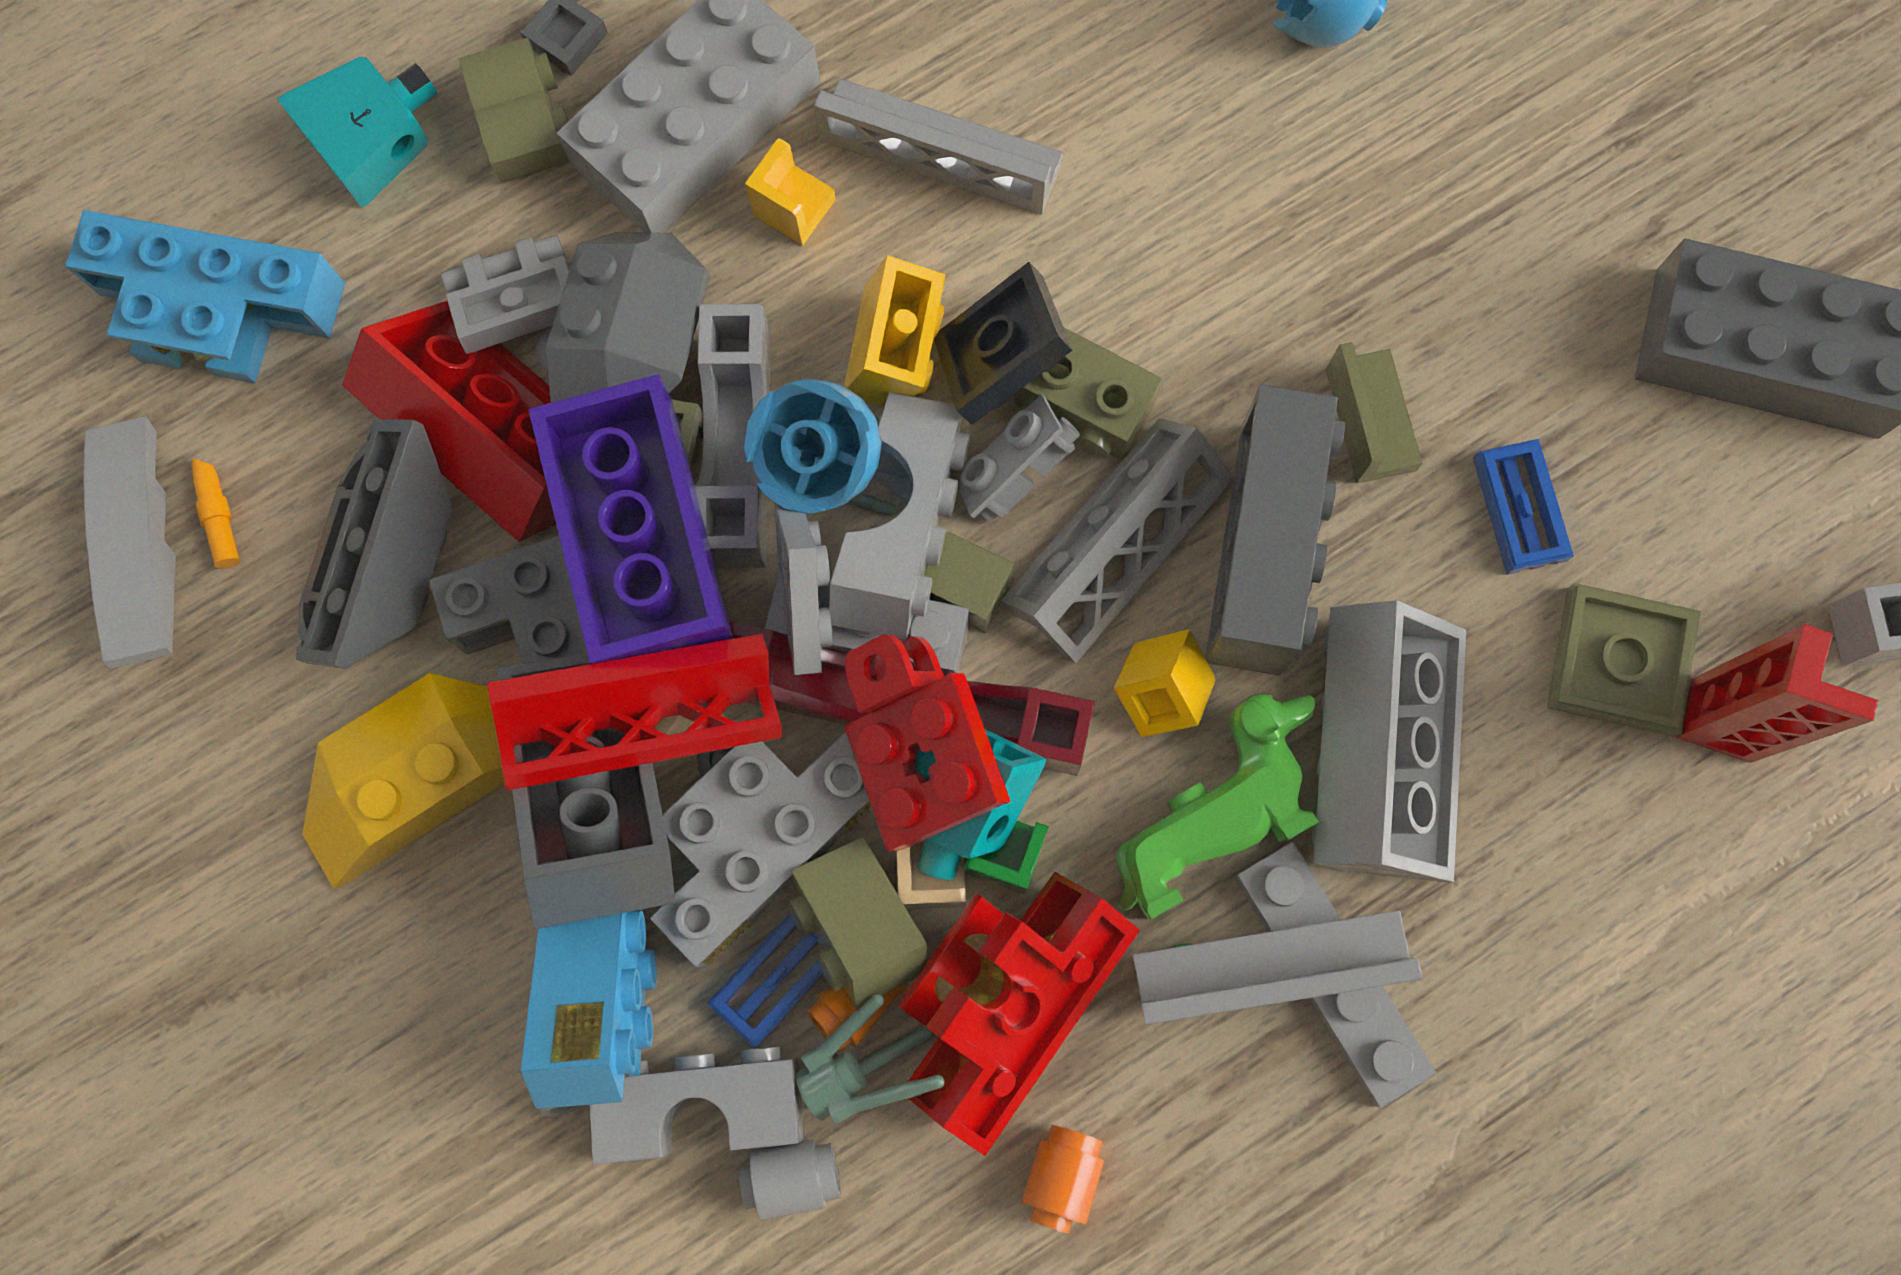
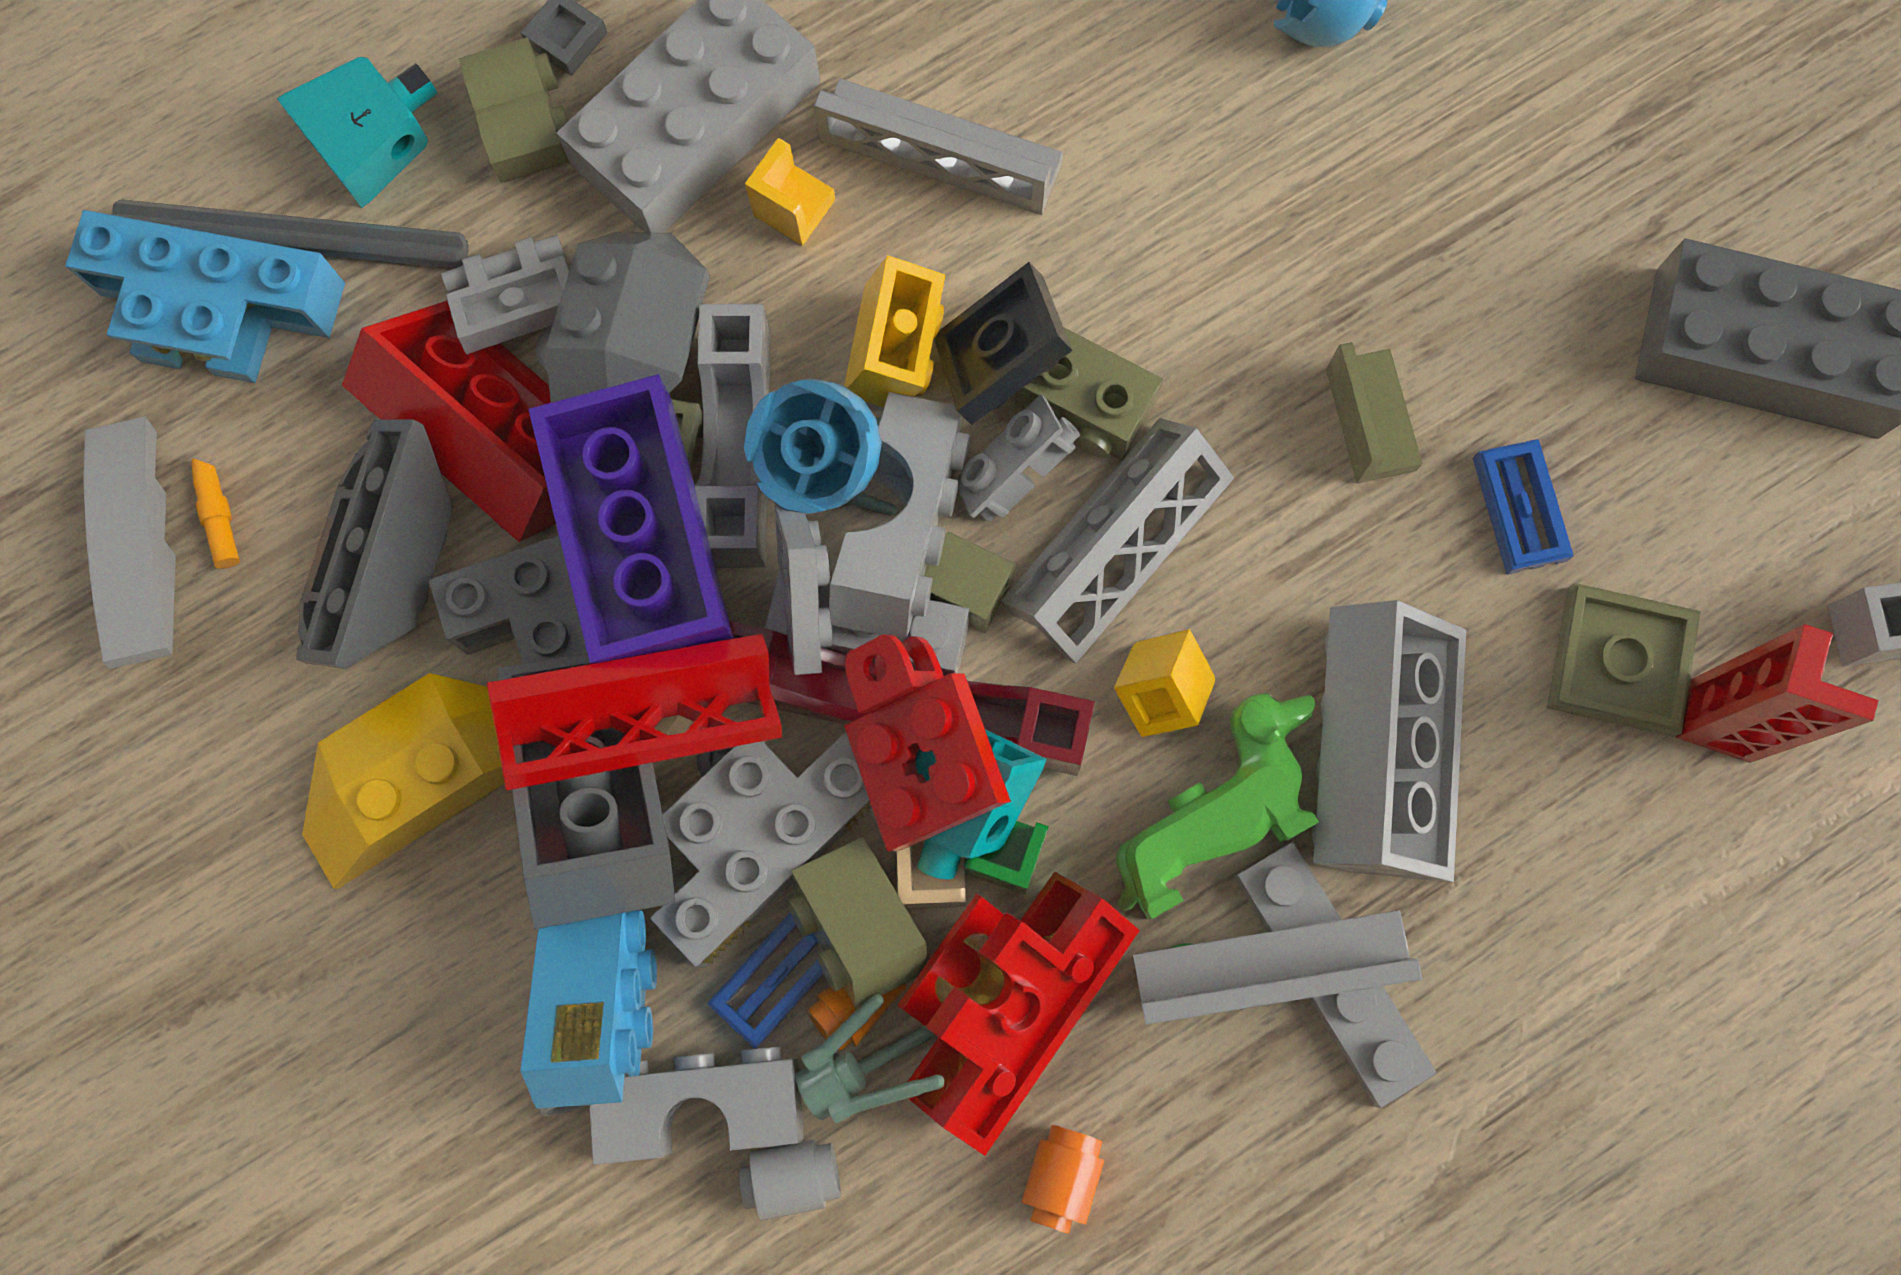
dark grey brick [1205,384,1345,676] -> none
none -> dark grey axle [112,199,469,268]

